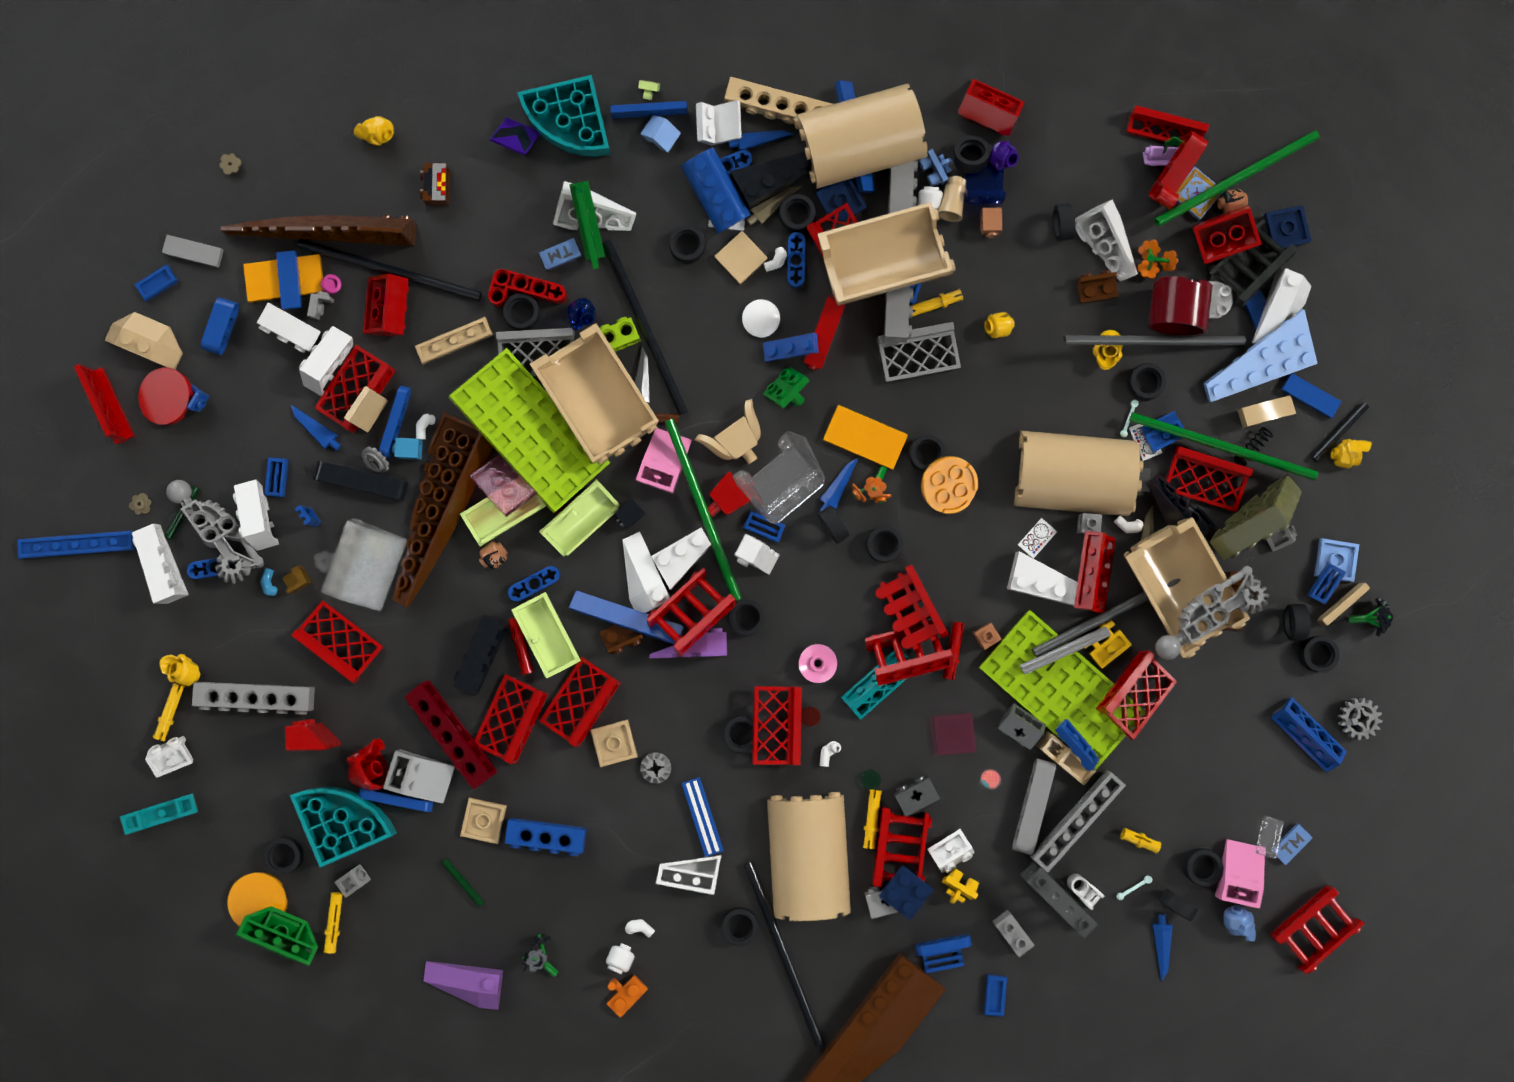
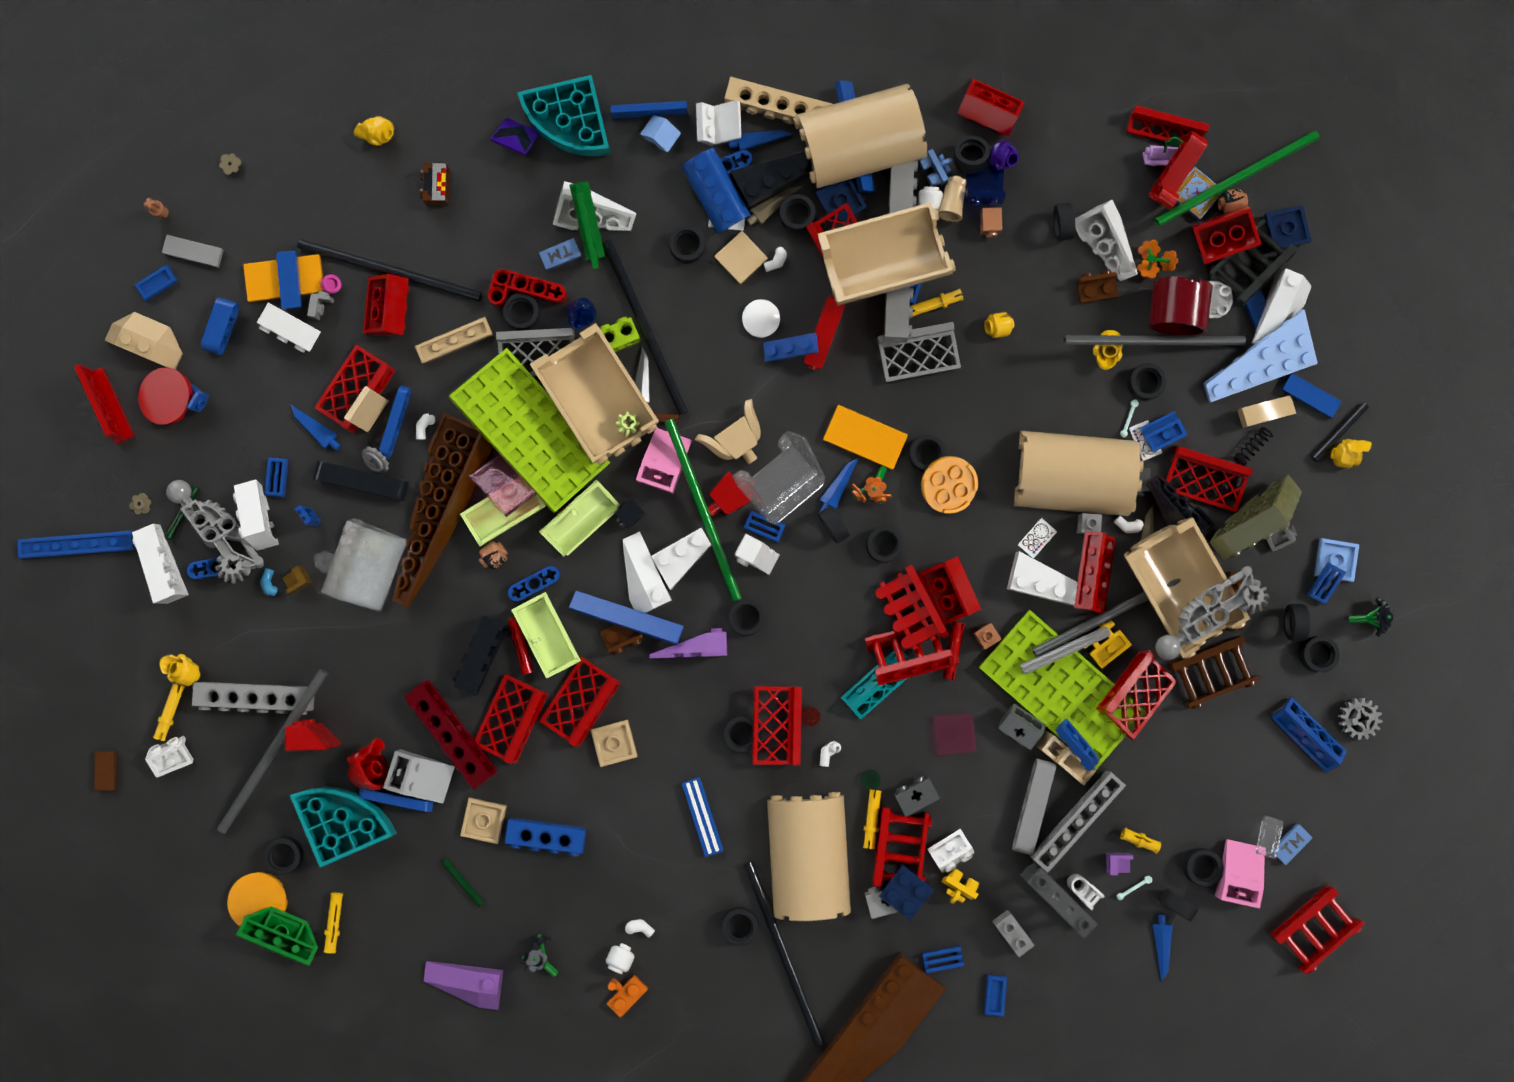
teal slope [120,793,198,835] -> none
reddish brown wedge [220,215,416,246] -> none
red fence [291,600,384,684] -> none
white wedge [299,326,354,396] -> none
light grey bracket [335,864,371,898] -> none
dark azure brick [392,438,423,460] -> none
yellowish green tile [638,80,660,100] -> none
light grey gear [640,753,671,784] -> none
red fence [647,568,736,657] -> none
white wedge [656,855,721,895] -> none
green plate [763,366,810,409] -> none
blue beam [787,232,805,289] -> none
bright pink dish [799,644,837,683] -> none
blue beam [915,934,972,956] -> none
clear tile [981,769,1001,789] -> none
green piece [1129,412,1318,481] -> none
medium blue head [1223,905,1256,941] -> none
tan tile [1316,583,1370,626] -> none
none -> reddish brown tile [94,751,117,791]
none -> nougat axle [144,198,169,219]
none -> dark grey piece [217,669,328,834]
none -> yellowish green gear [614,411,640,437]
none -> red slope [917,556,981,625]
none -> medium lavender panel [1106,853,1133,875]
none -> reddish brown fence [1167,636,1261,709]

